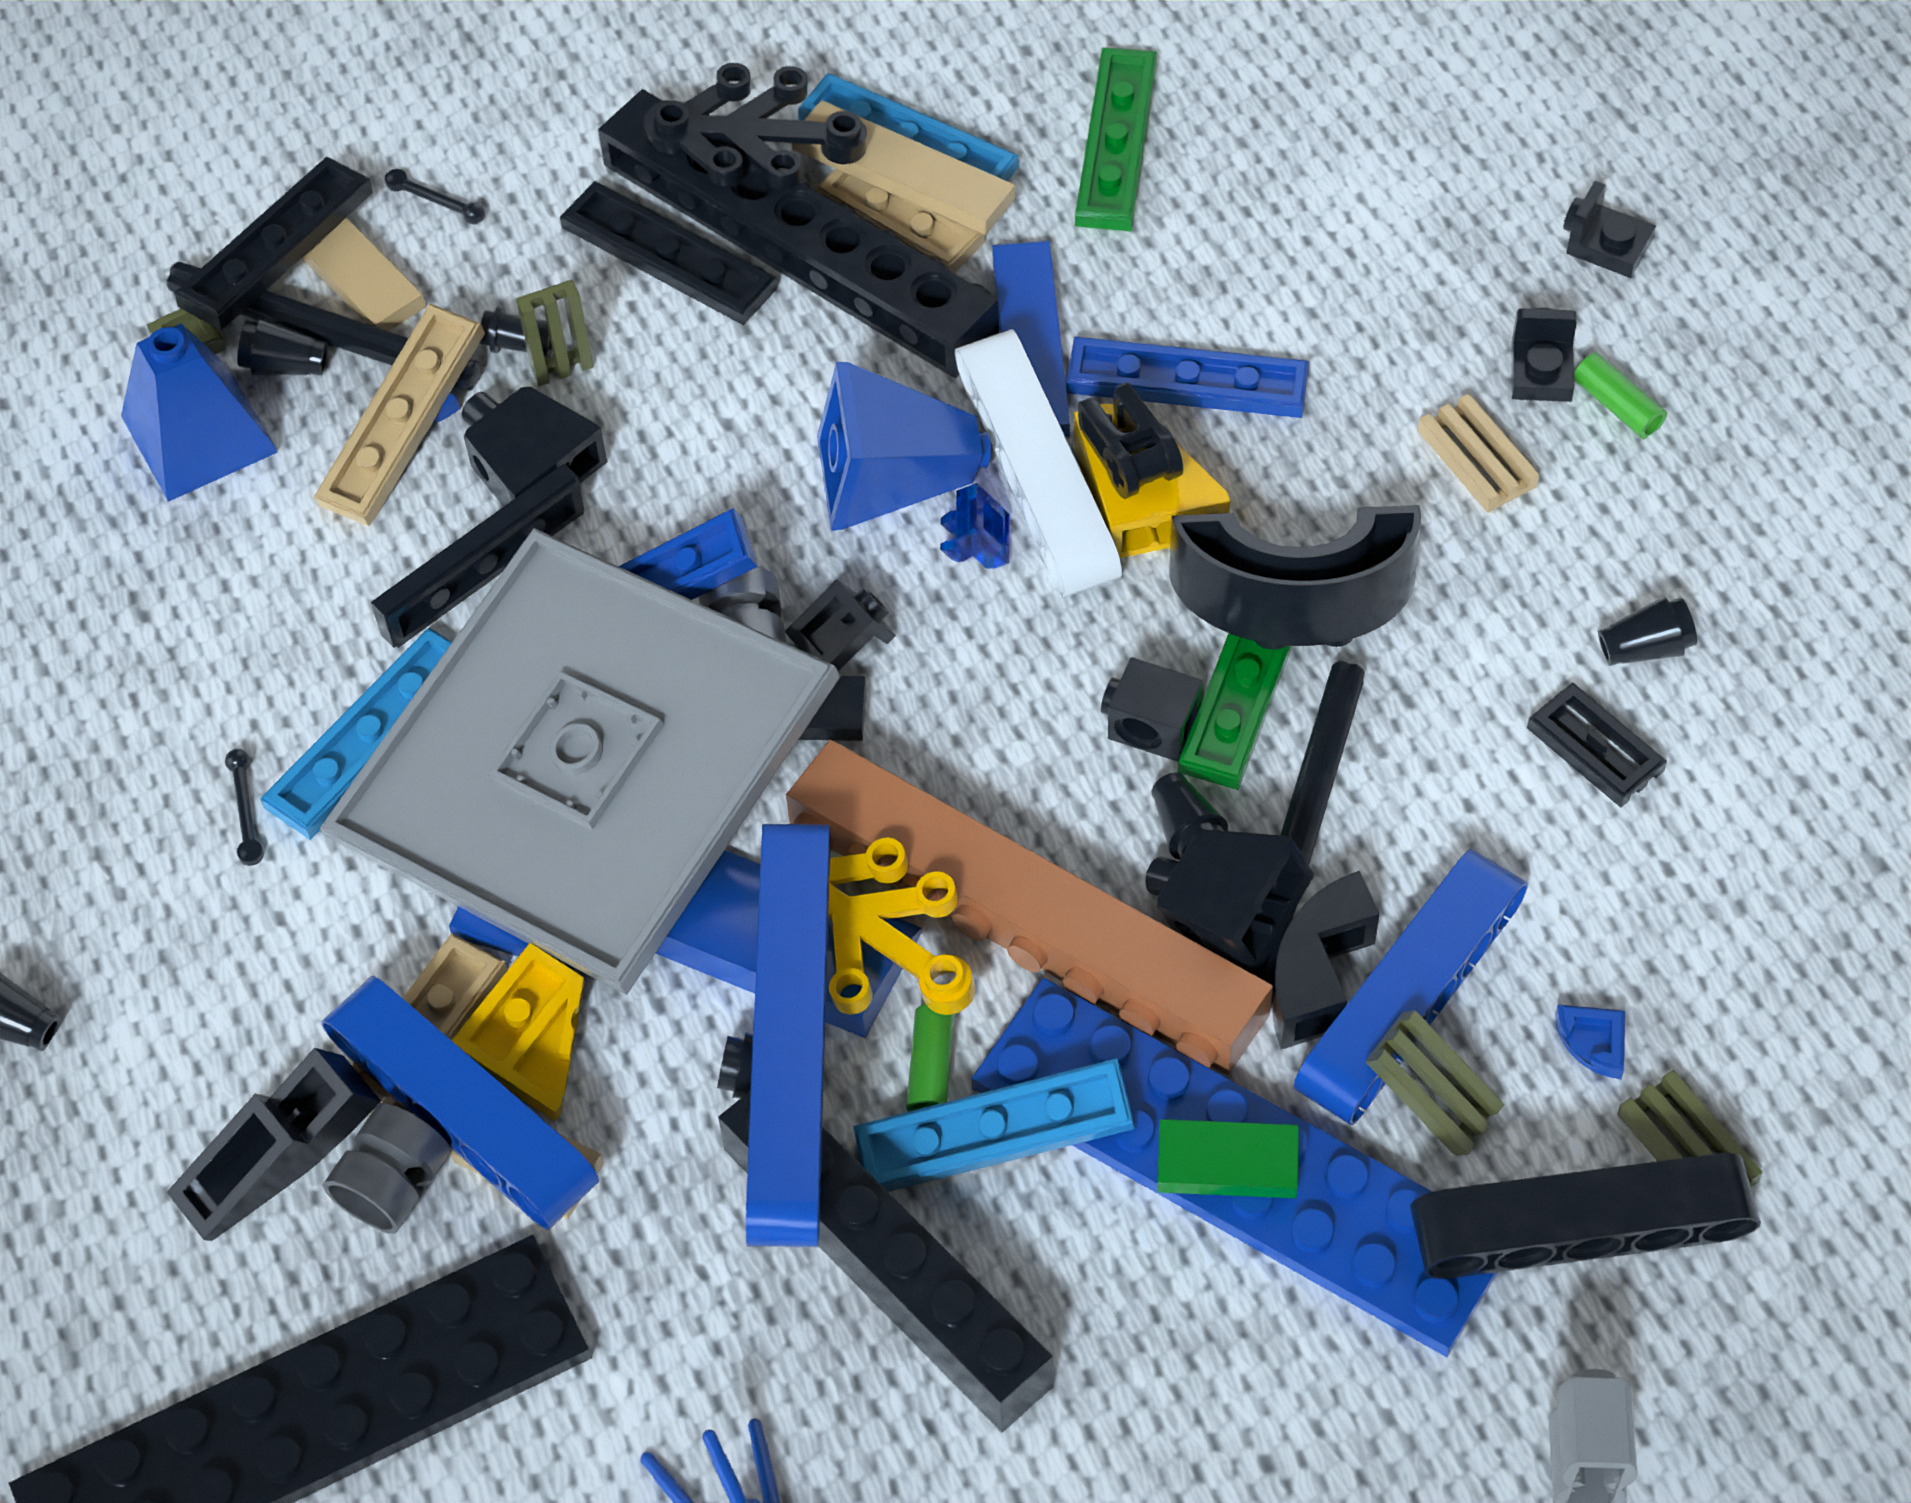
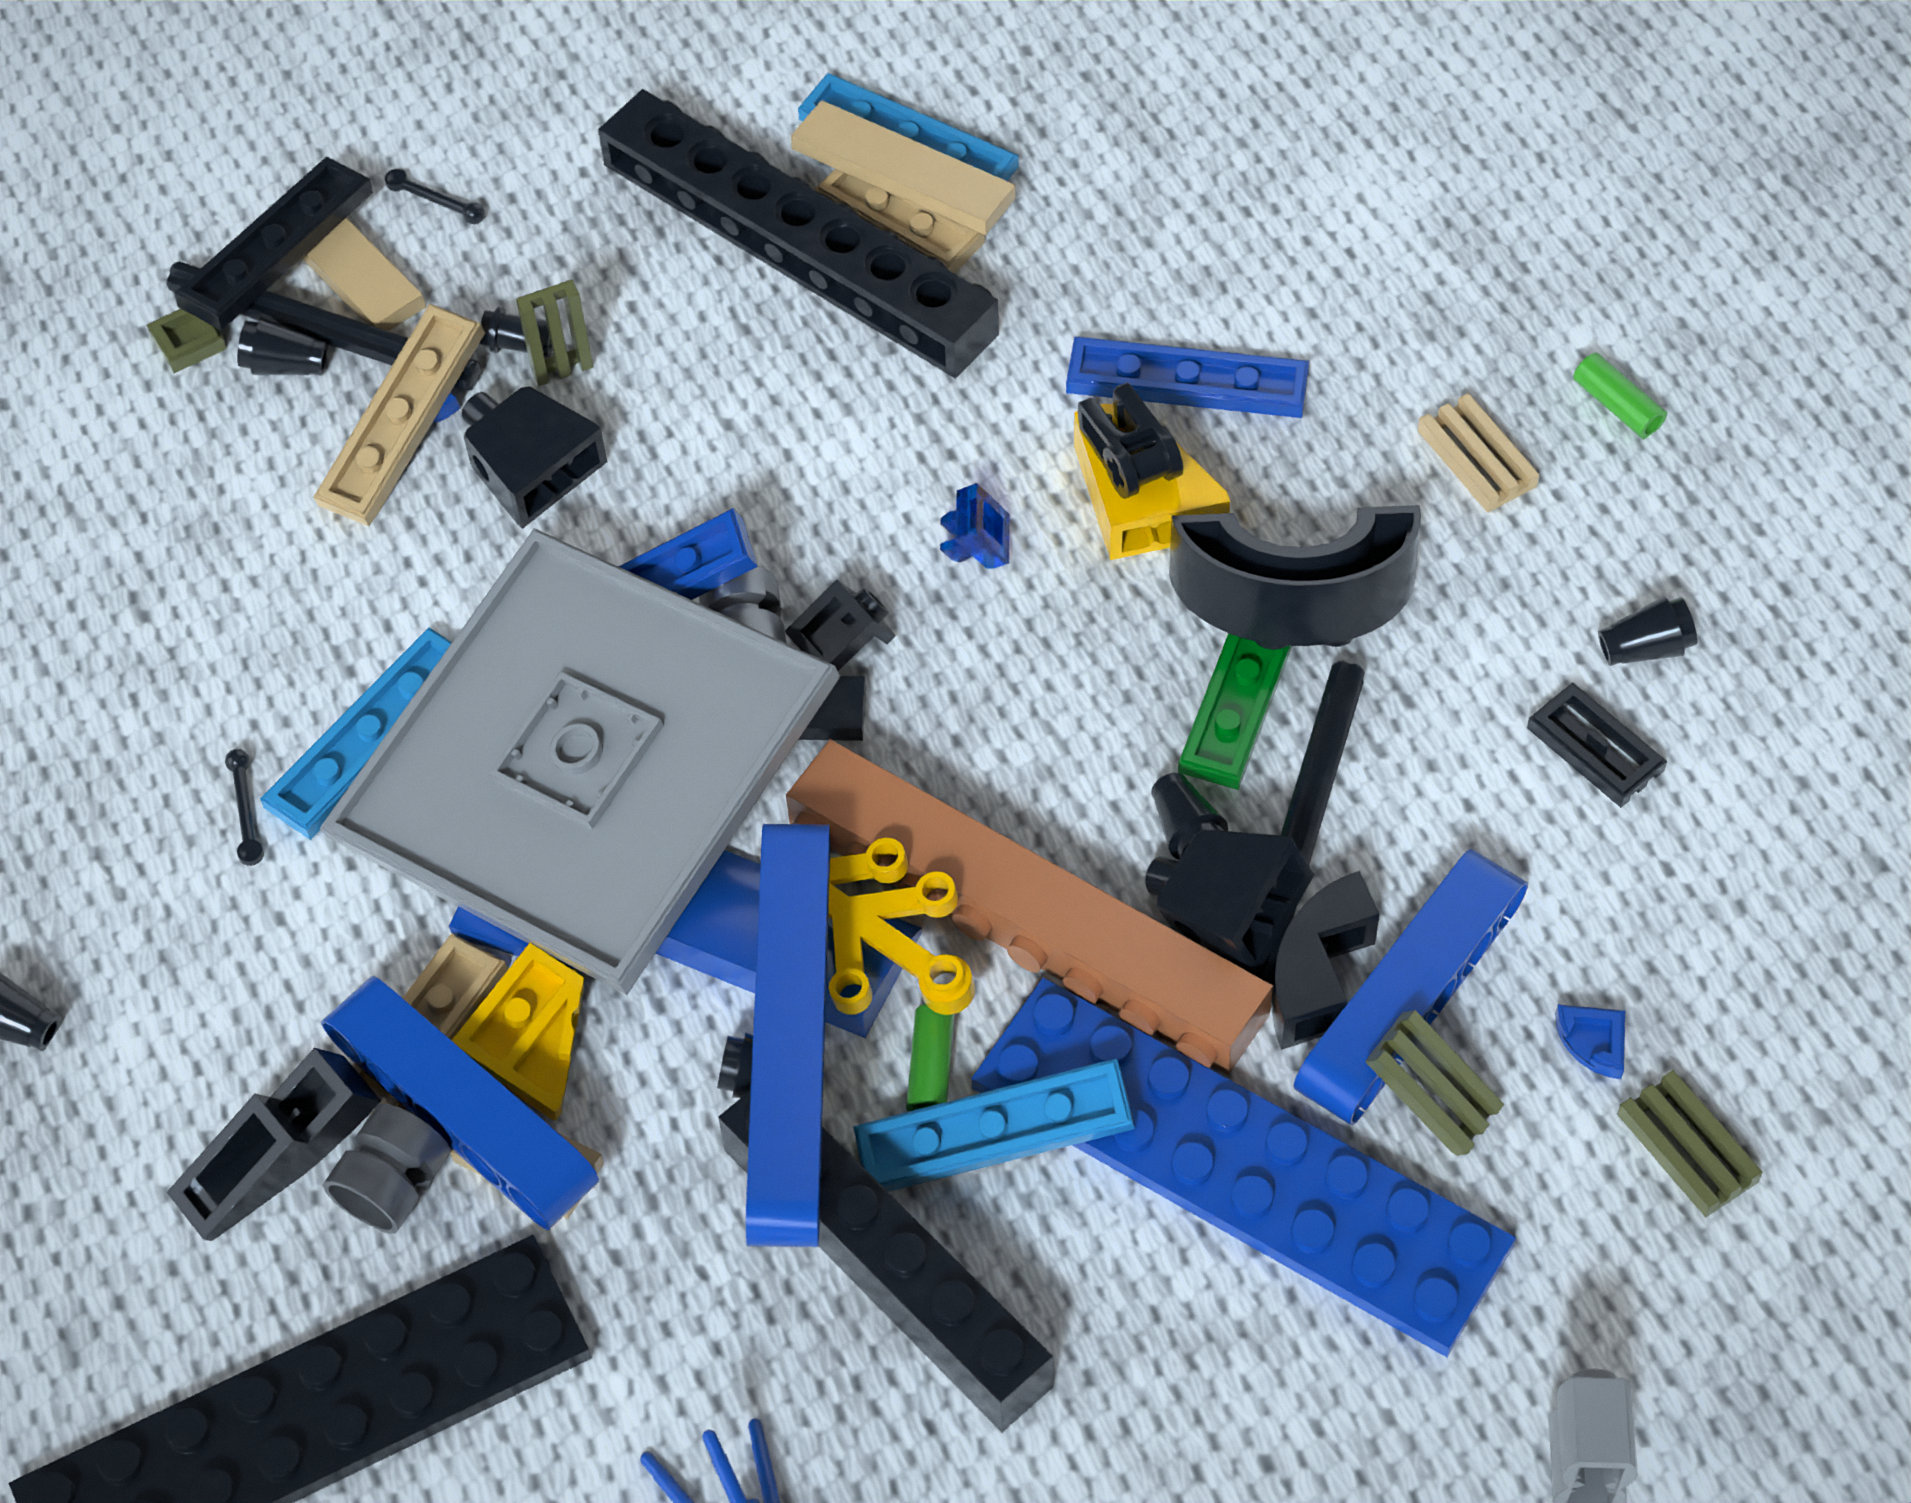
blue slope [121,323,277,502] -> none
black tile [371,464,584,648] -> none
black tile [560,181,778,326] -> none
black plant [643,63,867,190] -> none
blue slope [817,362,991,531] -> none
white beam [954,329,1122,598] -> none
blue tile [992,241,1070,437] -> none
green tile [1075,47,1157,232] -> none
black brick [1101,657,1203,762] -> none
green tile [1157,1119,1298,1199] -> none
black beam [1410,1153,1761,1279] -> none
black bracket [1511,308,1577,402] -> none
black bracket [1563,180,1656,278] -> none

